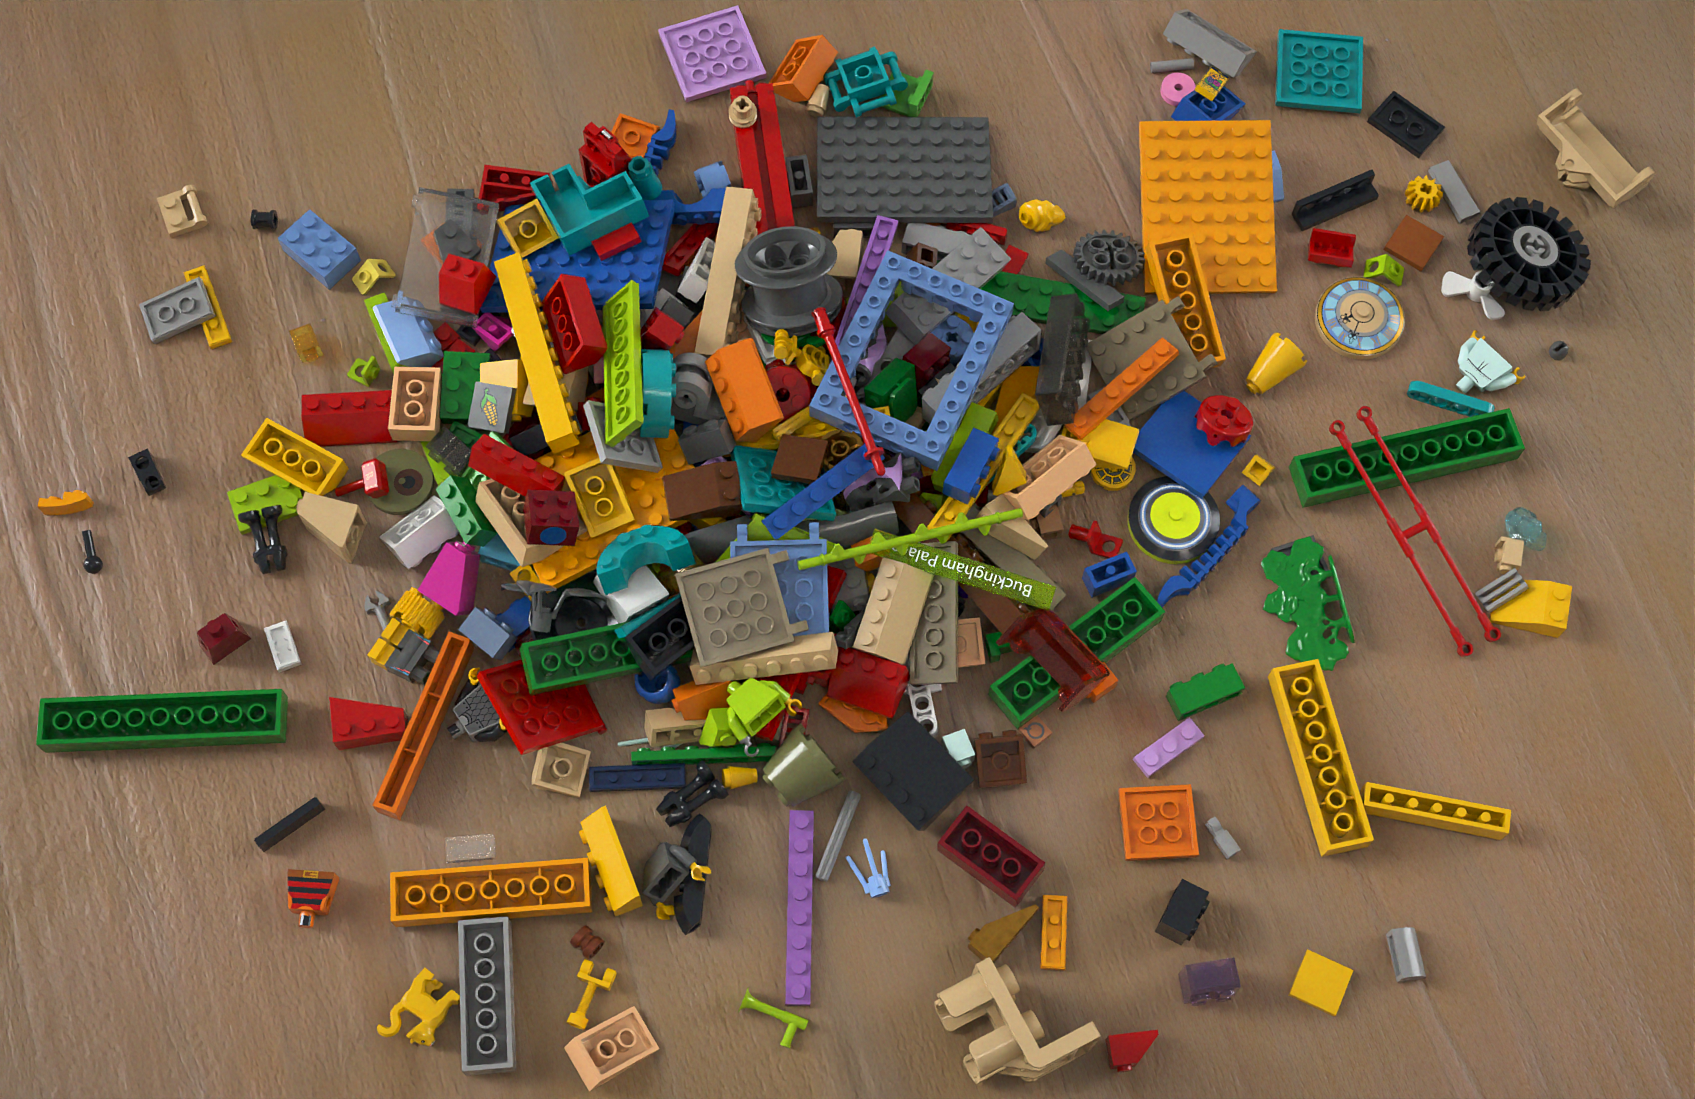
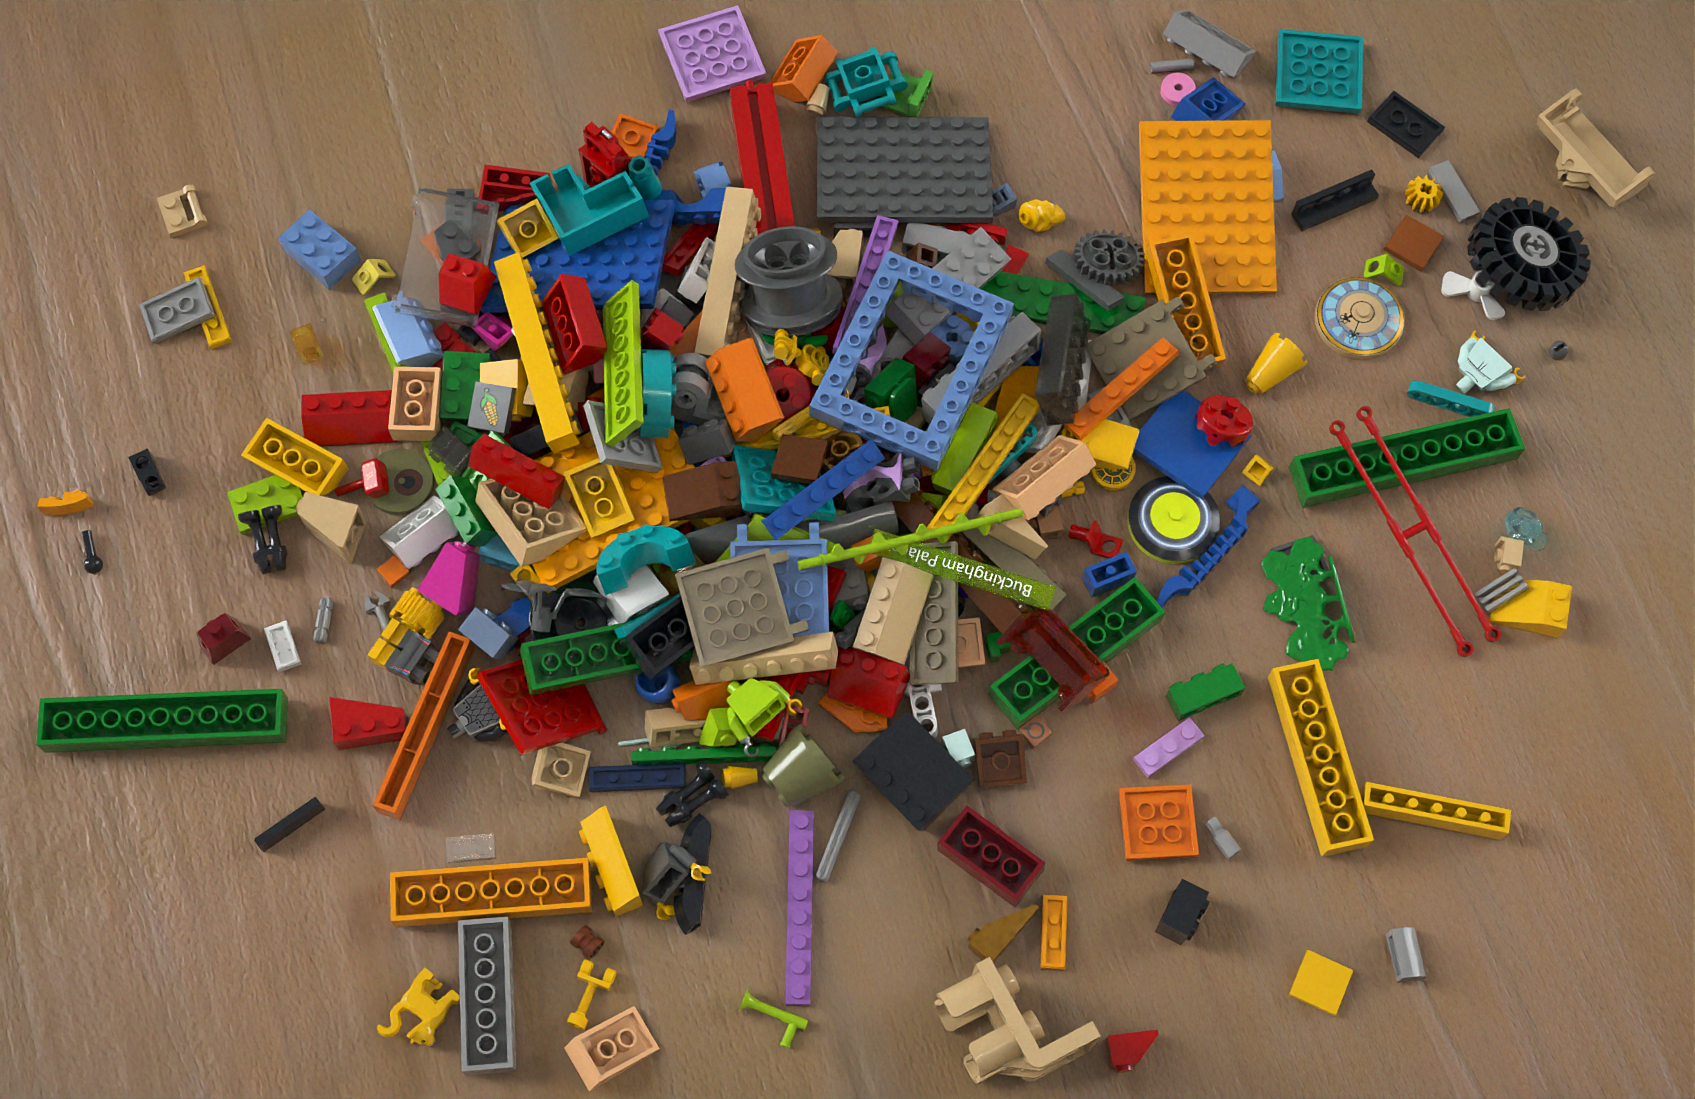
black bush [251,209,278,230] -> none
torso [288,869,339,928] -> none
lime bracket [347,356,380,387] -> none
dark red brick [523,490,579,546] -> none
red tile [591,222,642,261] -> none
tan piece [729,96,757,128] -> none
dark grey brick [785,155,813,208] -> none
red bar [811,307,886,476] -> none
light blue plant [846,838,891,898] -> none
blue brick [942,428,1000,505] -> none
yellow slope [992,445,1027,496] -> none
clear purple brick [1178,957,1241,1006] -> none
tile [1194,66,1230,101] -> none
red bracket [1308,228,1356,268] -> none
none -> light grey axle [313,597,334,643]
none -> orange tile [376,555,410,588]

